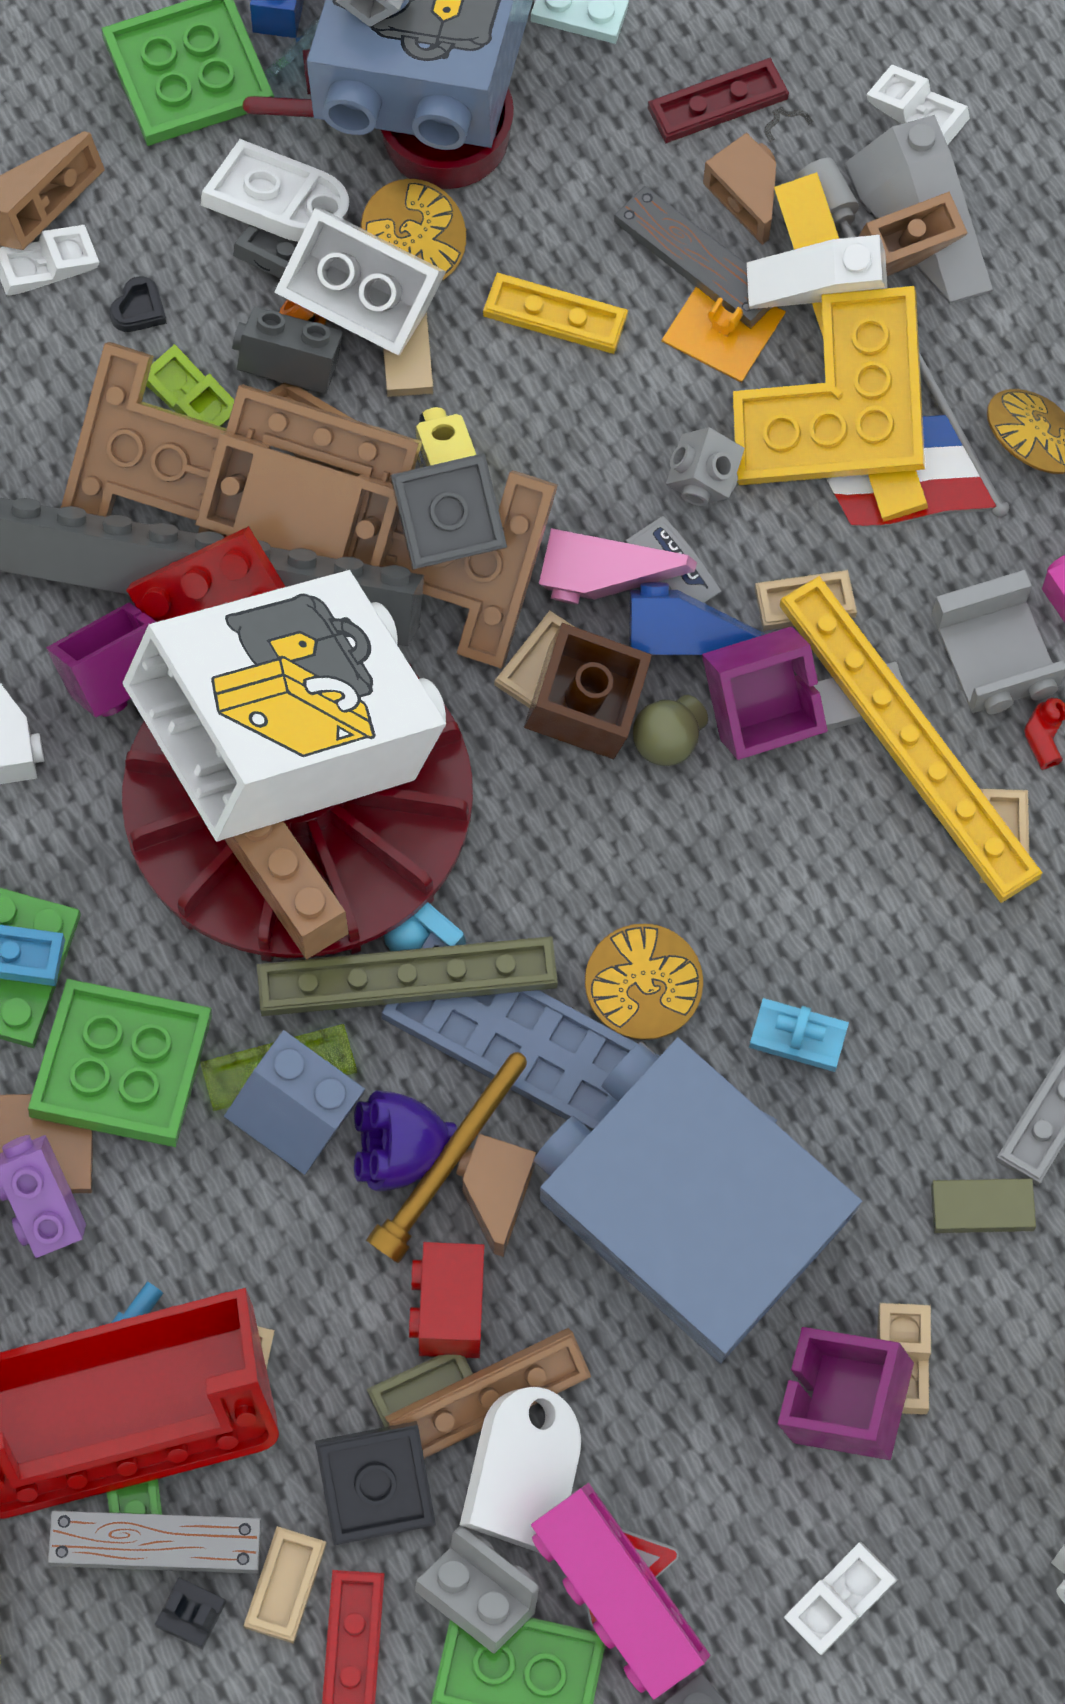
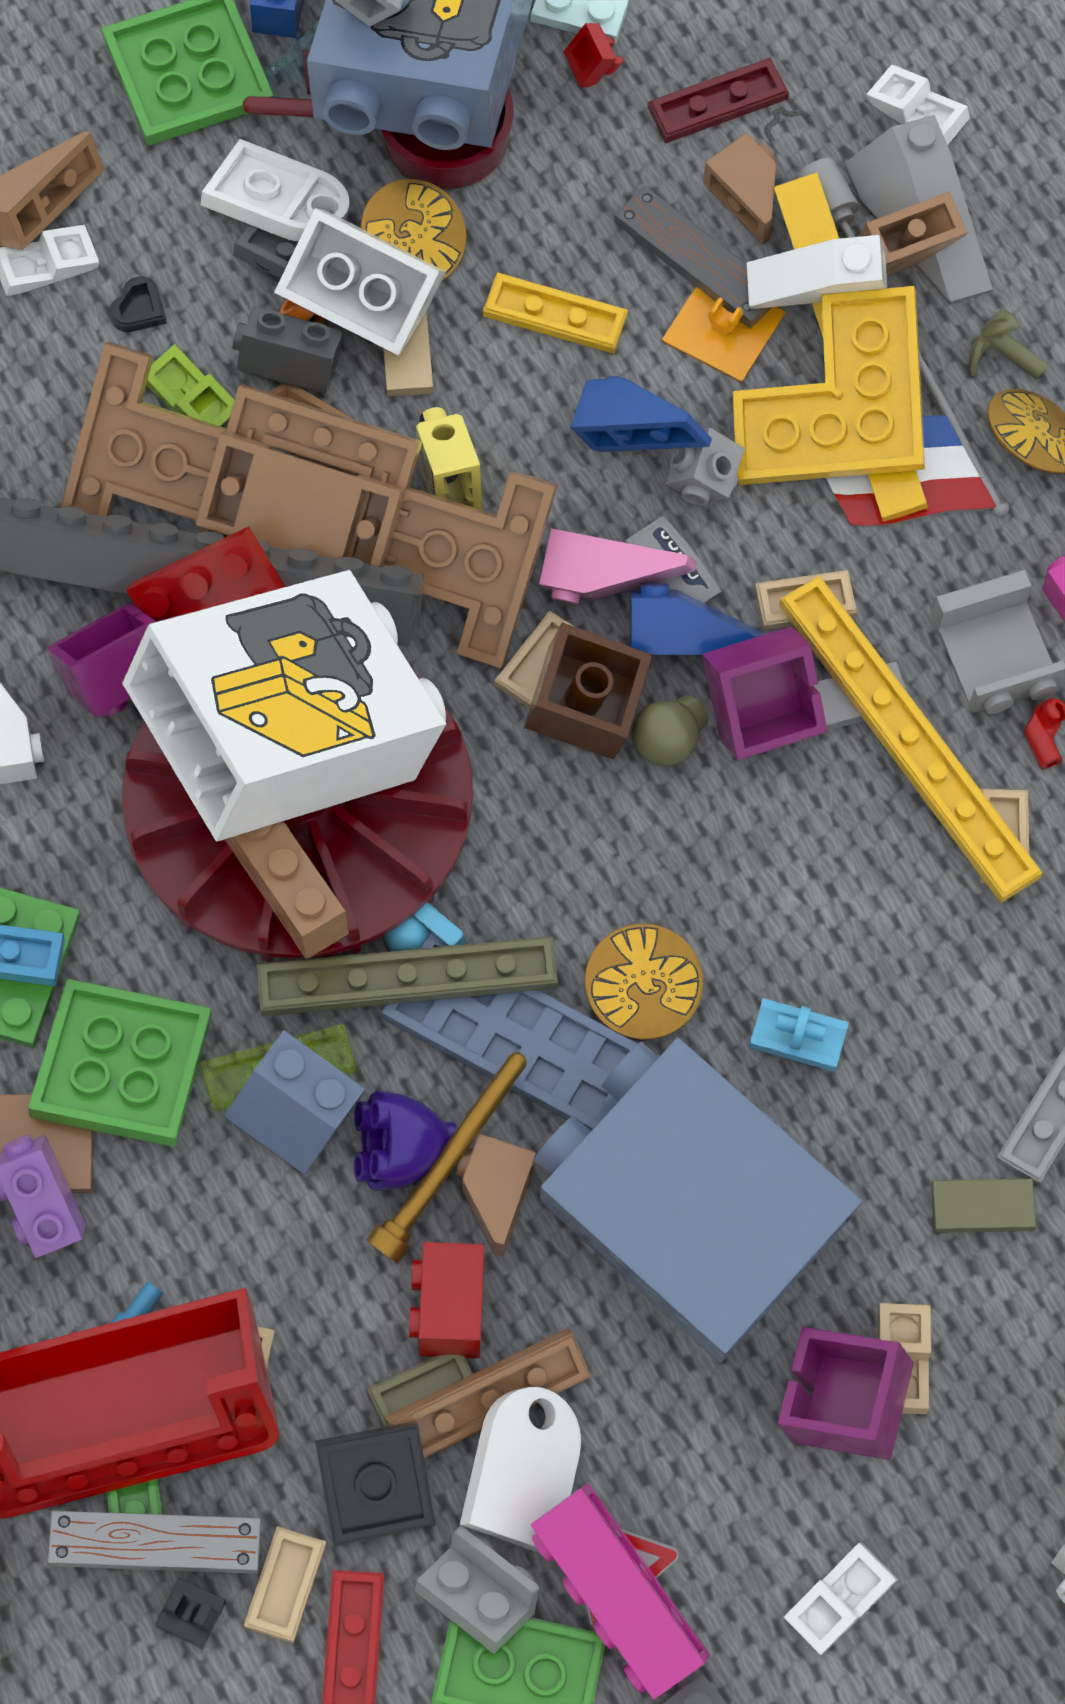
dark grey tile [390,453,507,570] -> none
none -> red tile [563,23,624,87]
none -> blue slope [570,376,712,452]
none -> olive plant [969,309,1048,379]

